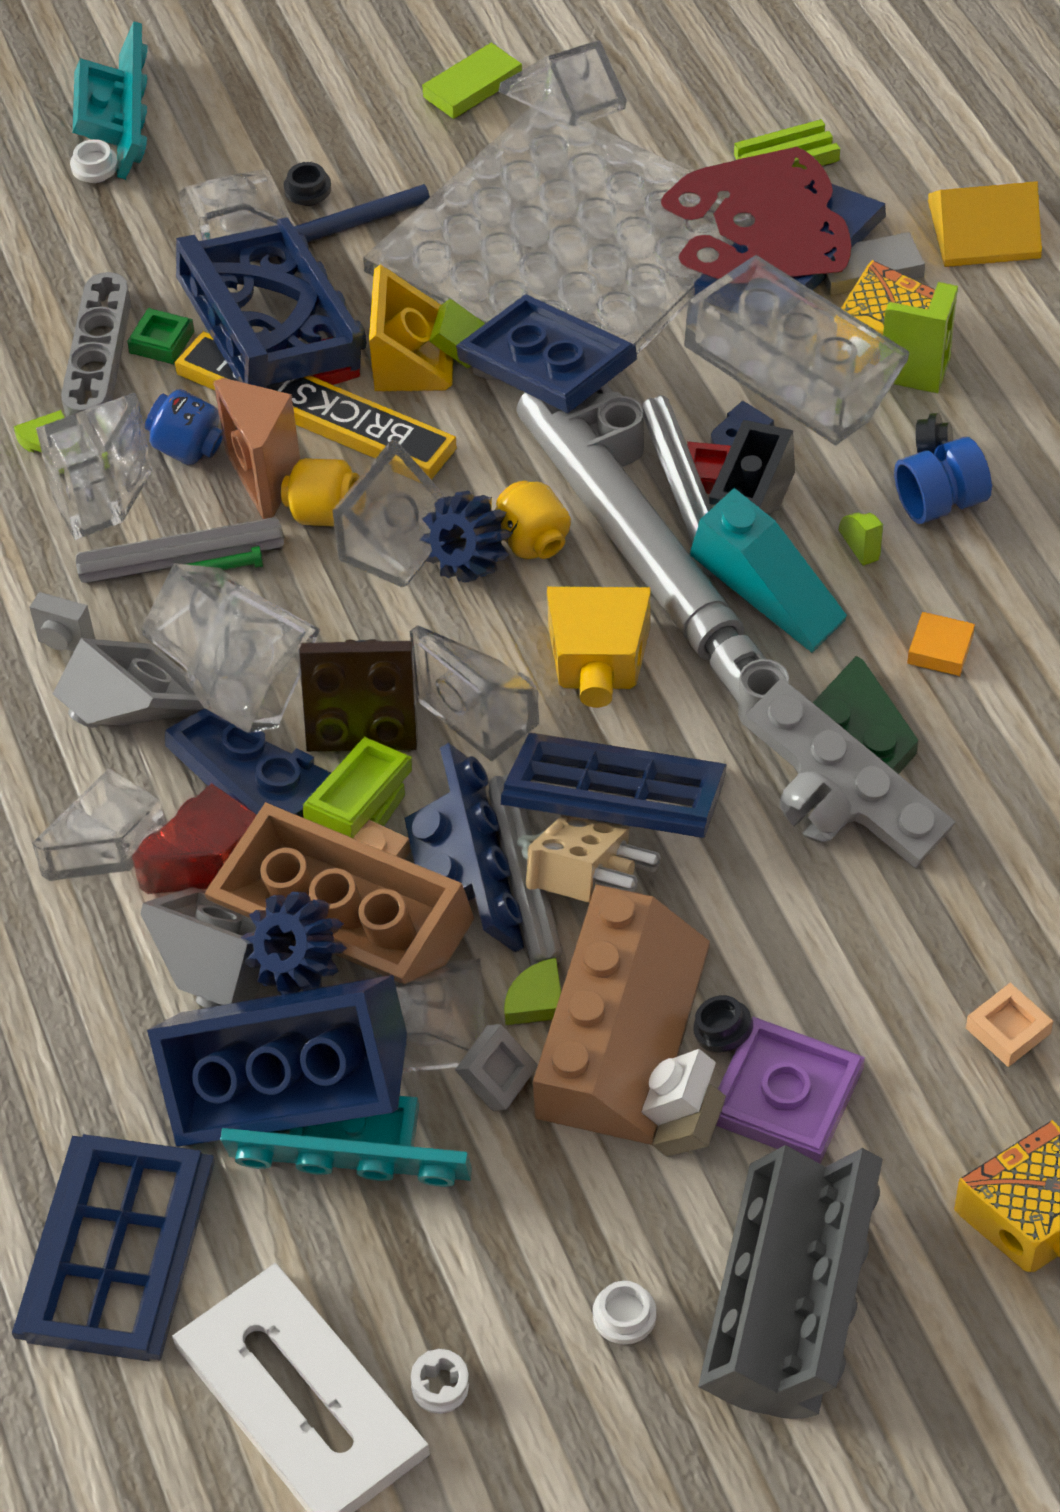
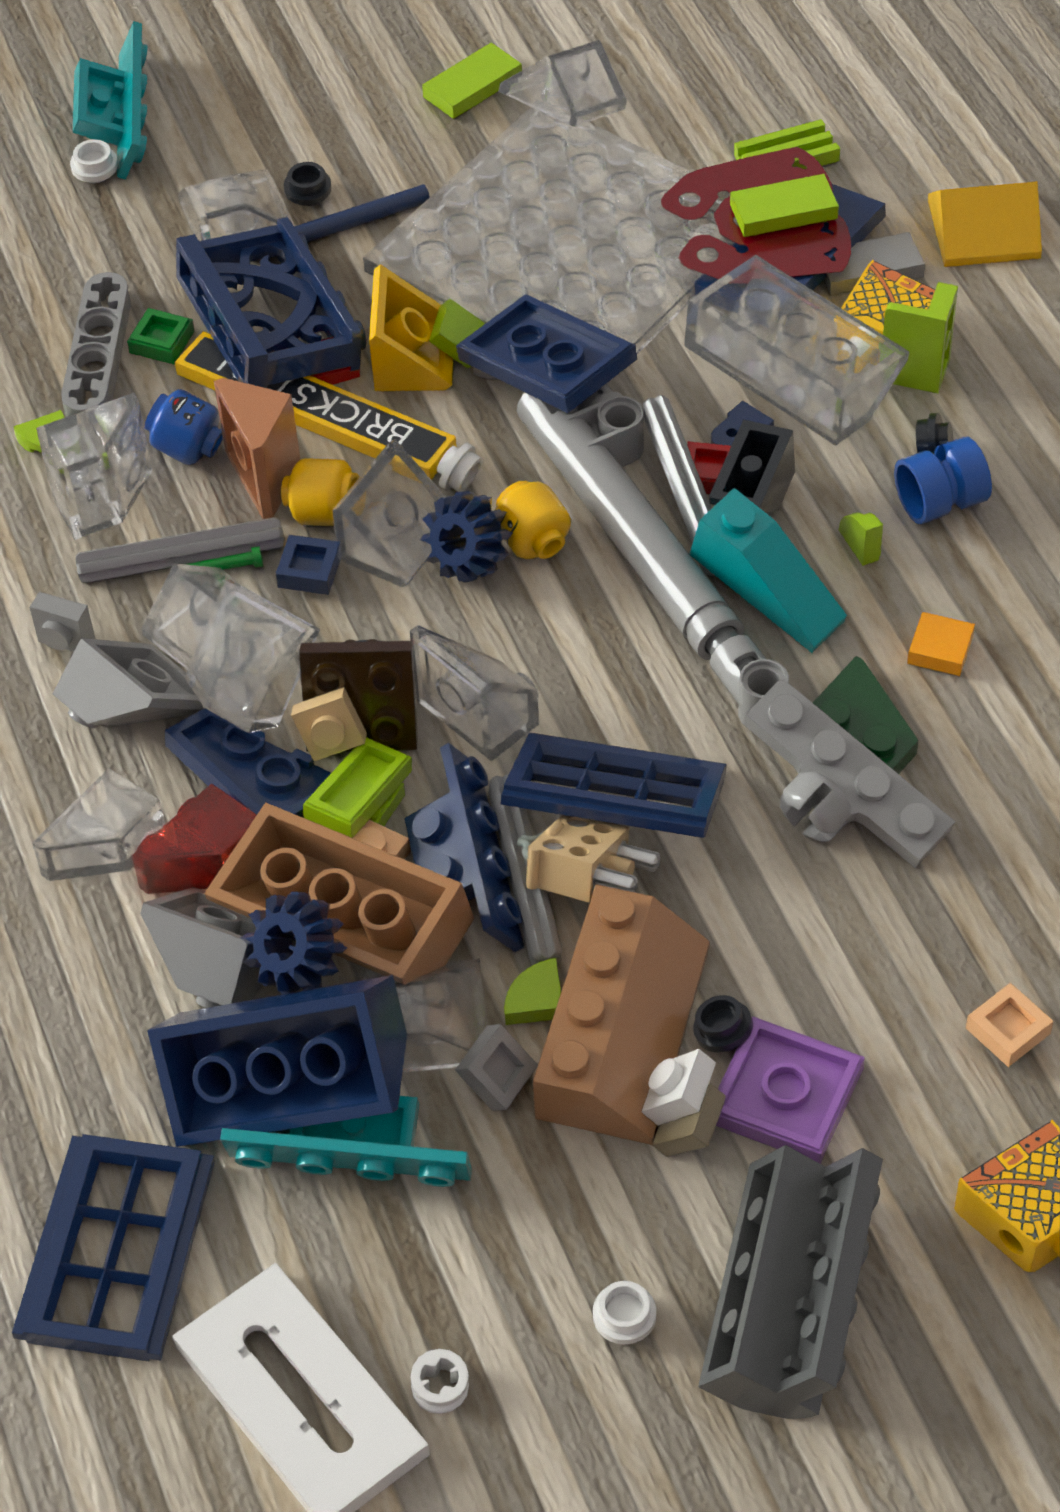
yellow torso [547,586,651,708] -> none
none -> dark blue plate [276,534,342,595]
none -> tan plate [291,687,367,761]
none -> white plate [437,442,483,492]
none -> lime tile [730,174,839,237]

